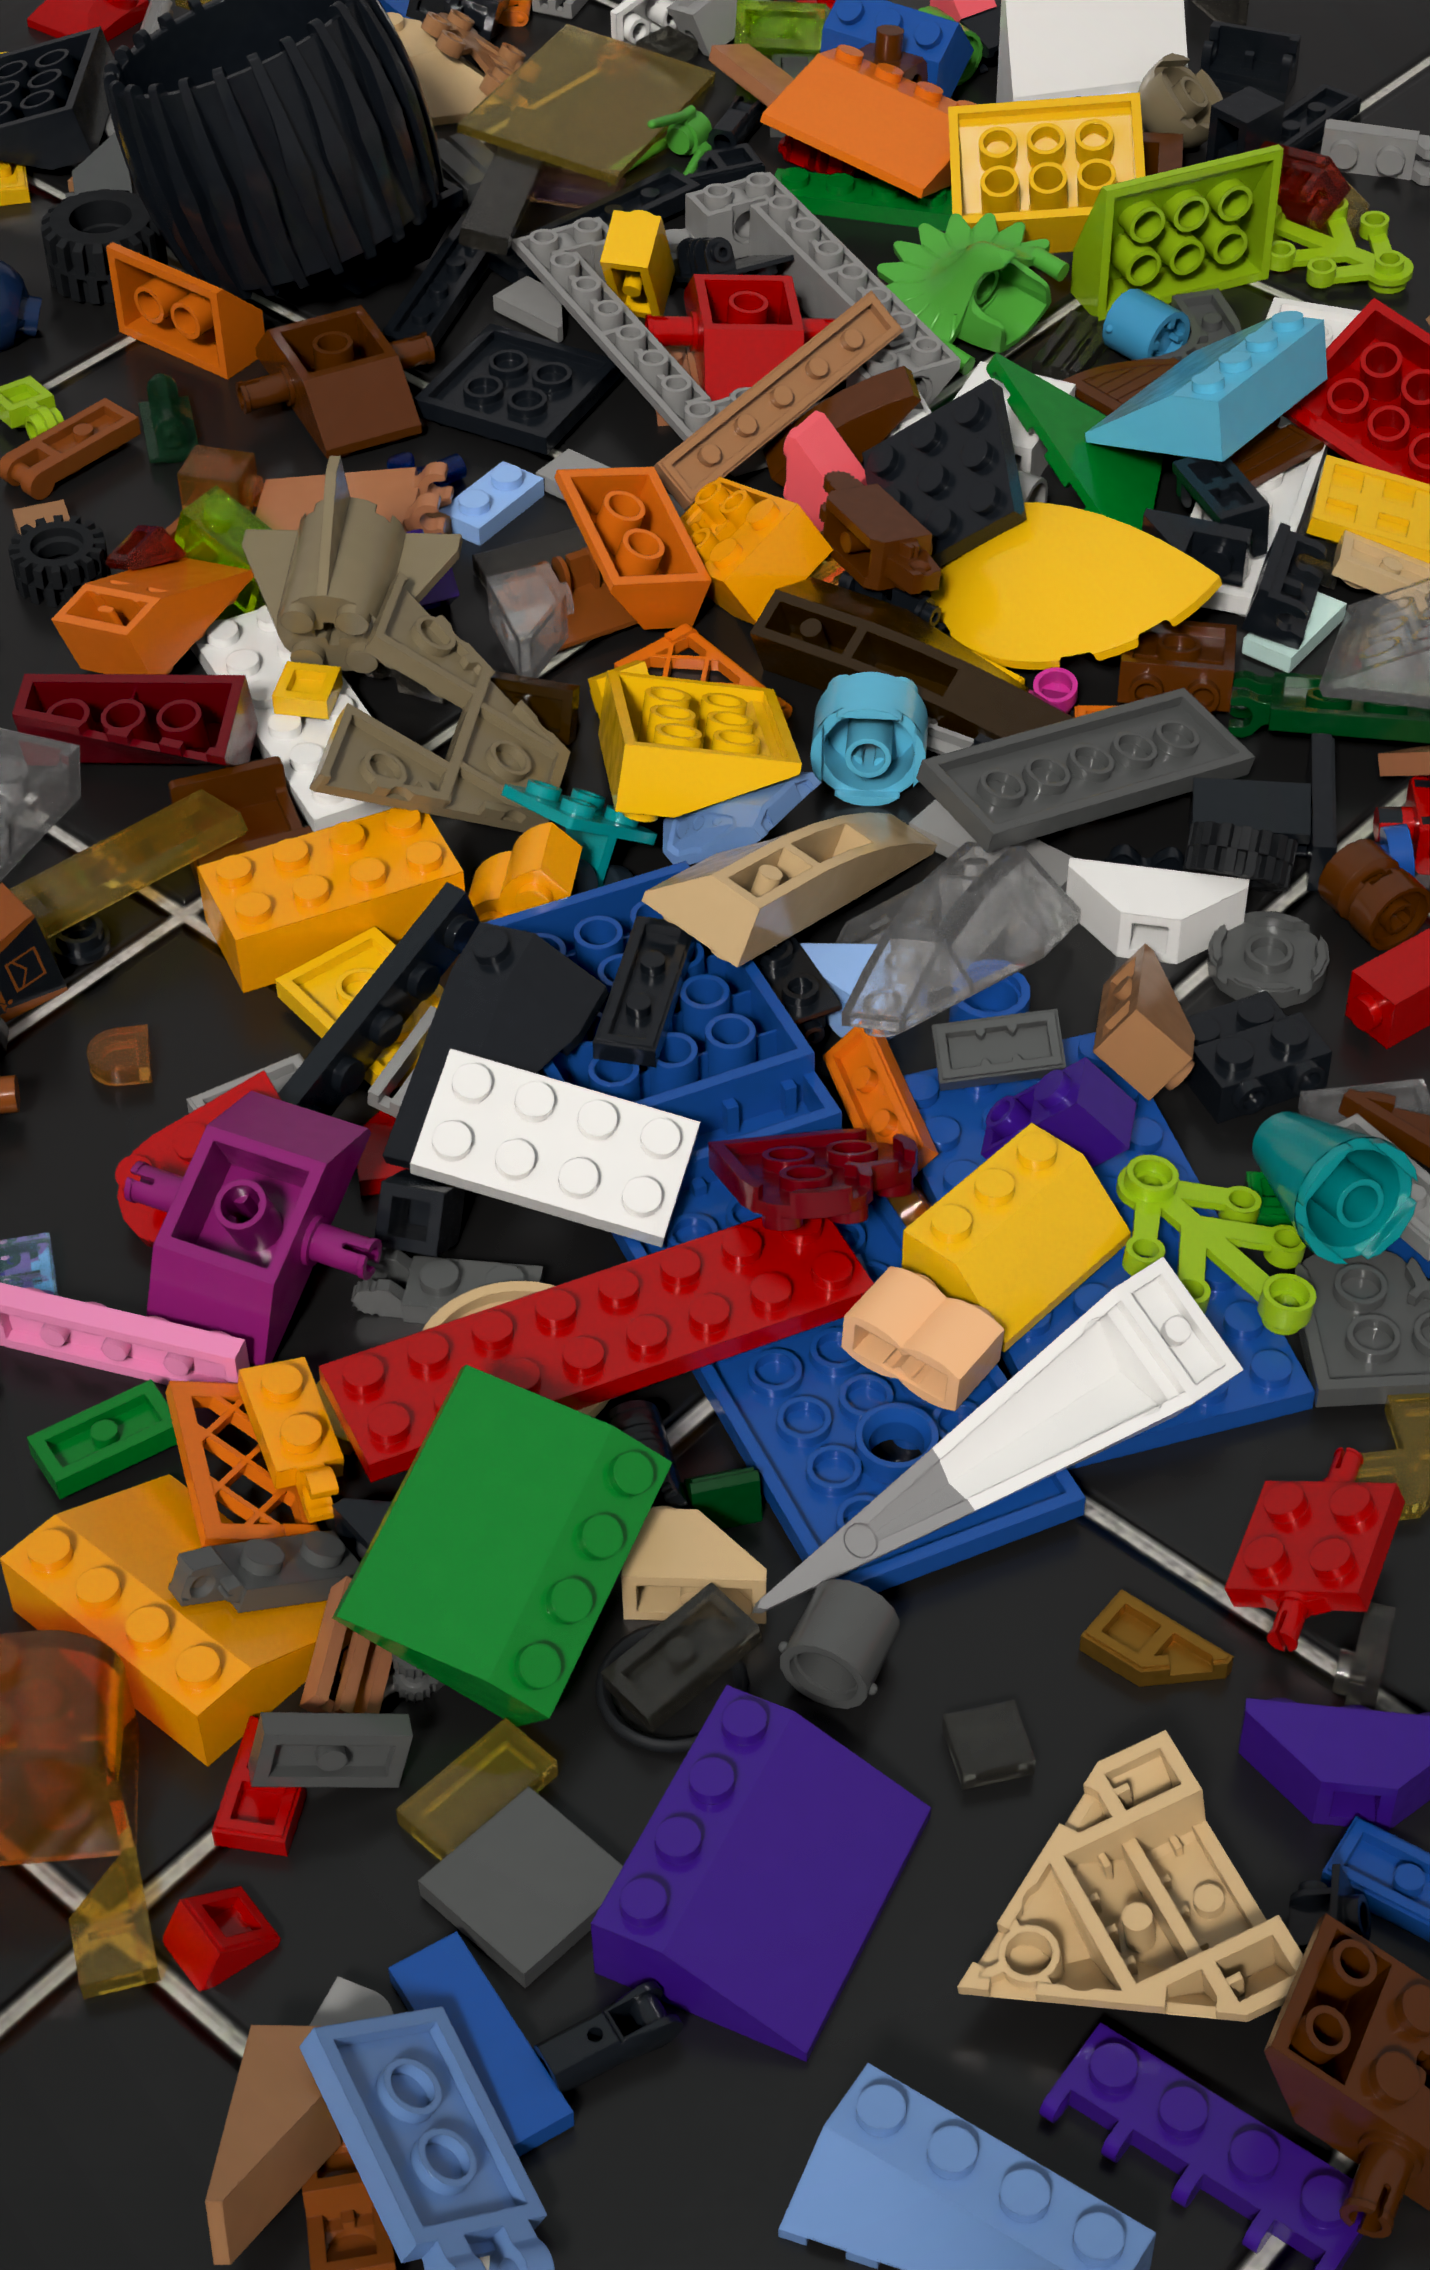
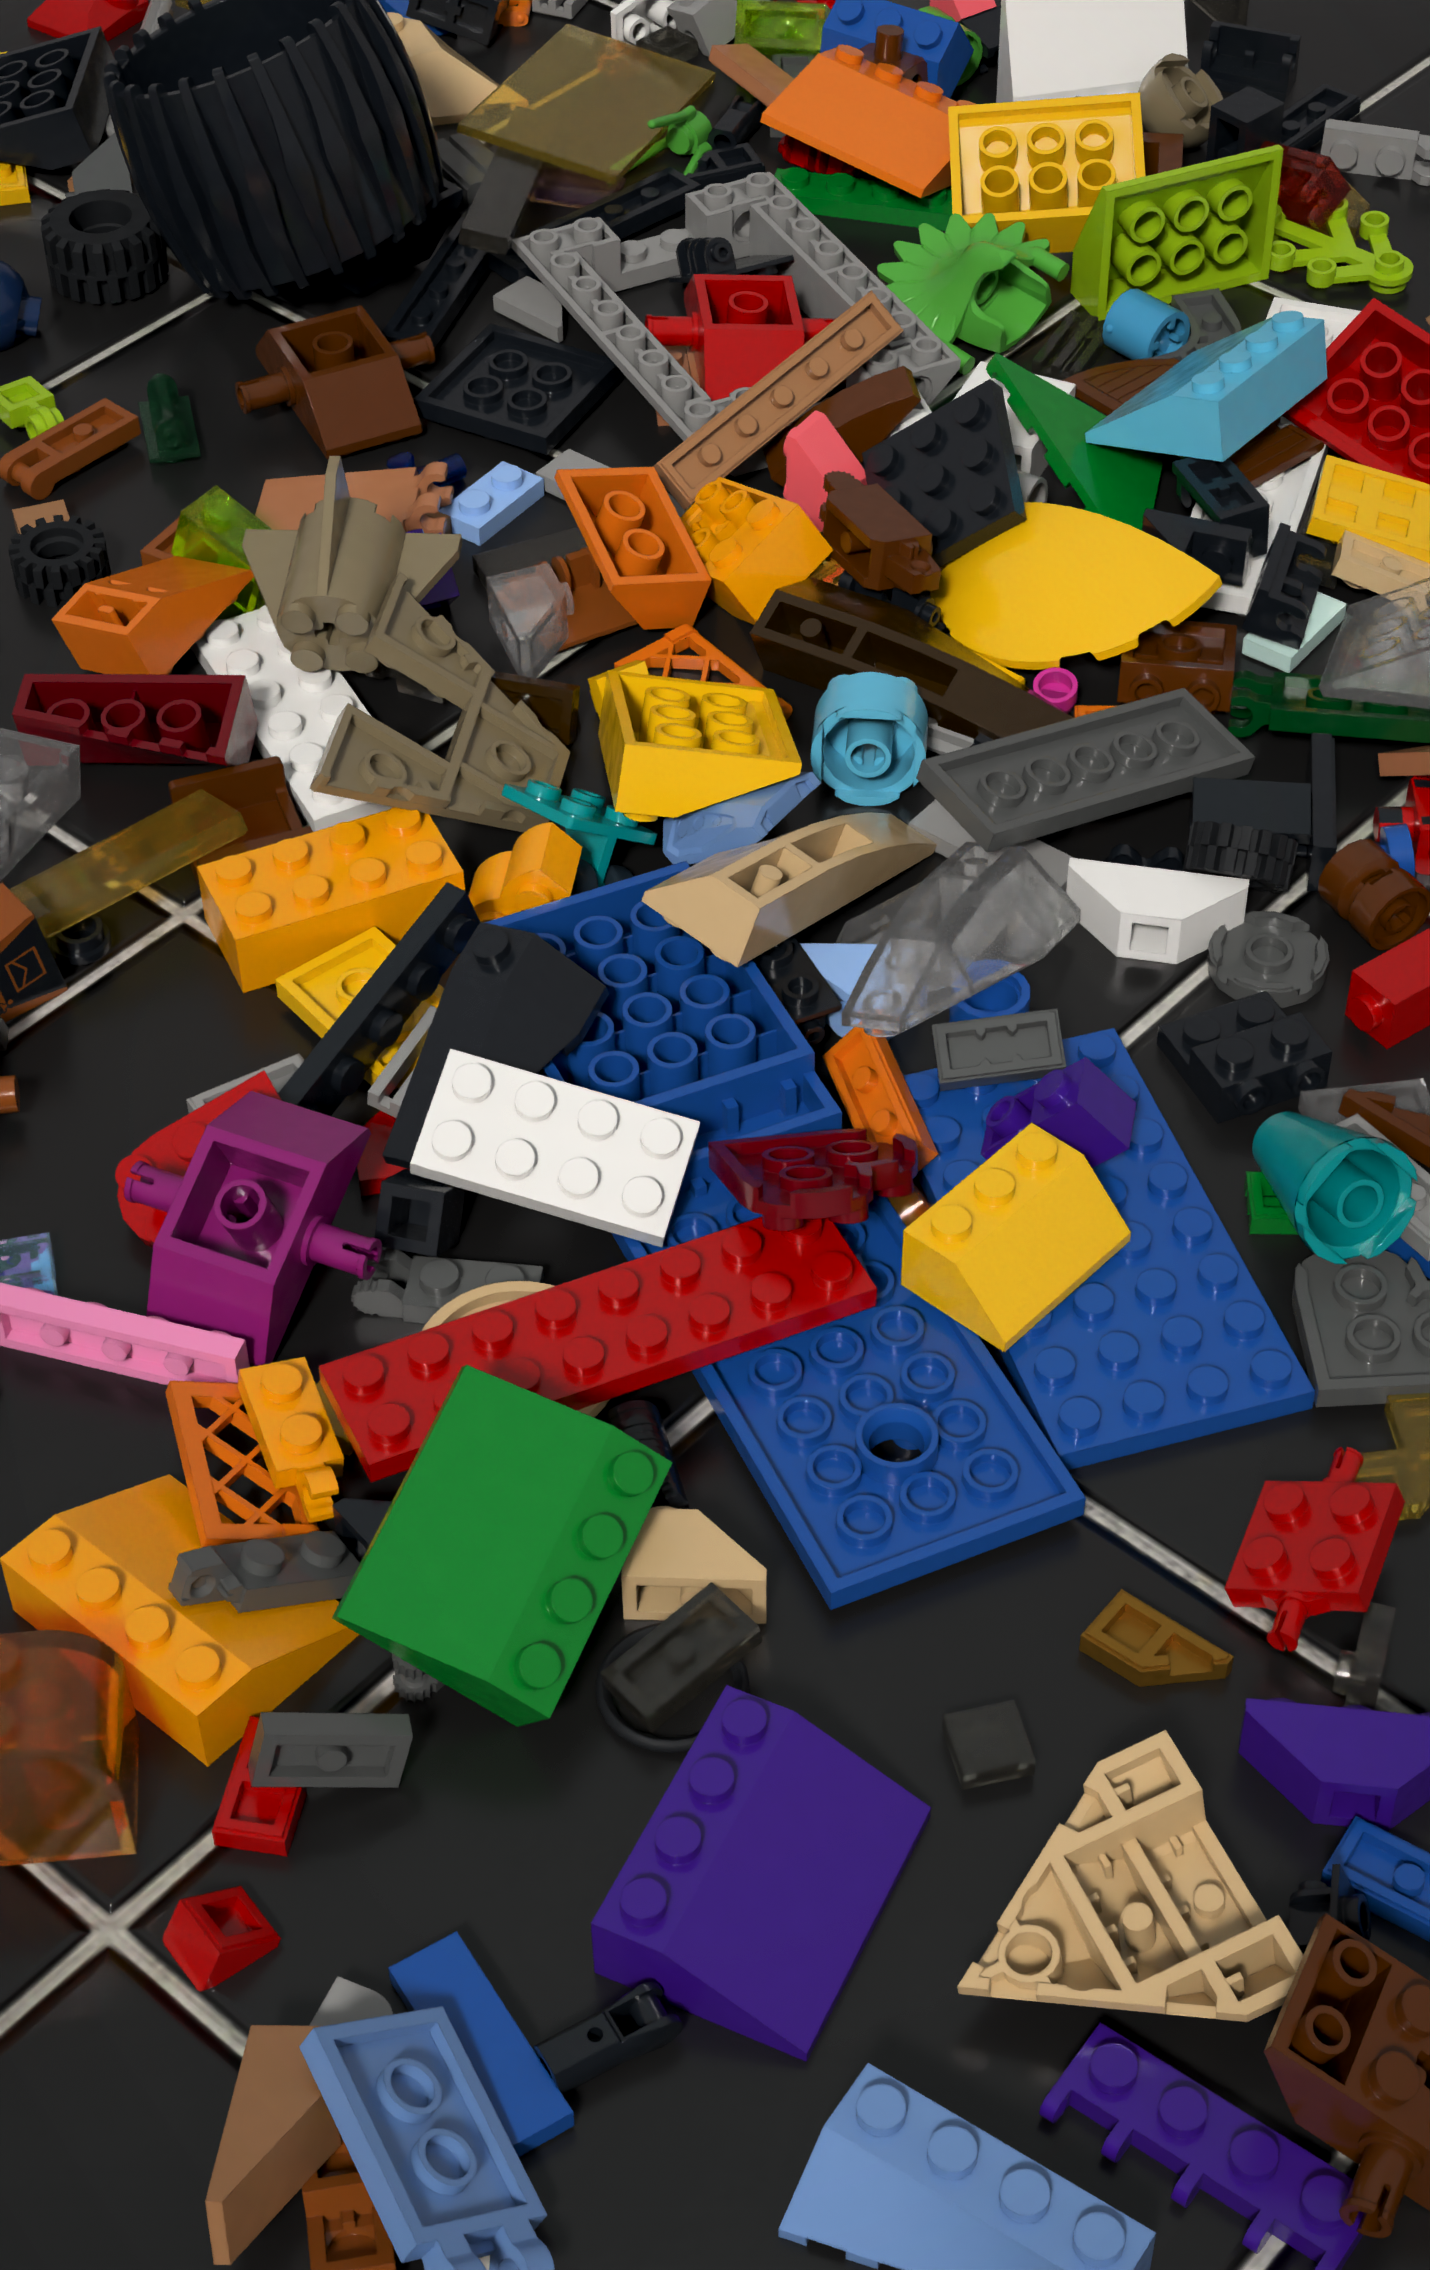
green plate [26,1379,177,1500] -> none
clear yellow tile [69,1846,161,1999] -> none
clear orange tile [86,1024,152,1086] -> none
clear red slope [105,525,186,571] -> none
orange slope [106,242,265,380] -> none
clear orange brick [177,445,264,517] -> none
yellow tile [272,661,343,720] -> none
nougat tile [299,1576,392,1714] -> none
clear yellow tile [396,1718,558,1861] -> none
dark grey tile [418,1786,623,1989] -> none
medium nougat plant [421,9,541,106] -> none
black tile [593,916,697,1068] -> none
yellow brick [600,210,675,318] -> none
dark green slope [682,1467,763,1530] -> none
white plate [752,1257,1244,1614] -> none
dark grey piece [778,1579,900,1709] -> none
light nougat brick [841,1266,1004,1411] -> none
medium nougat slope [1093,943,1195,1101] -> none
lime plant [1116,1155,1317,1335] -> none

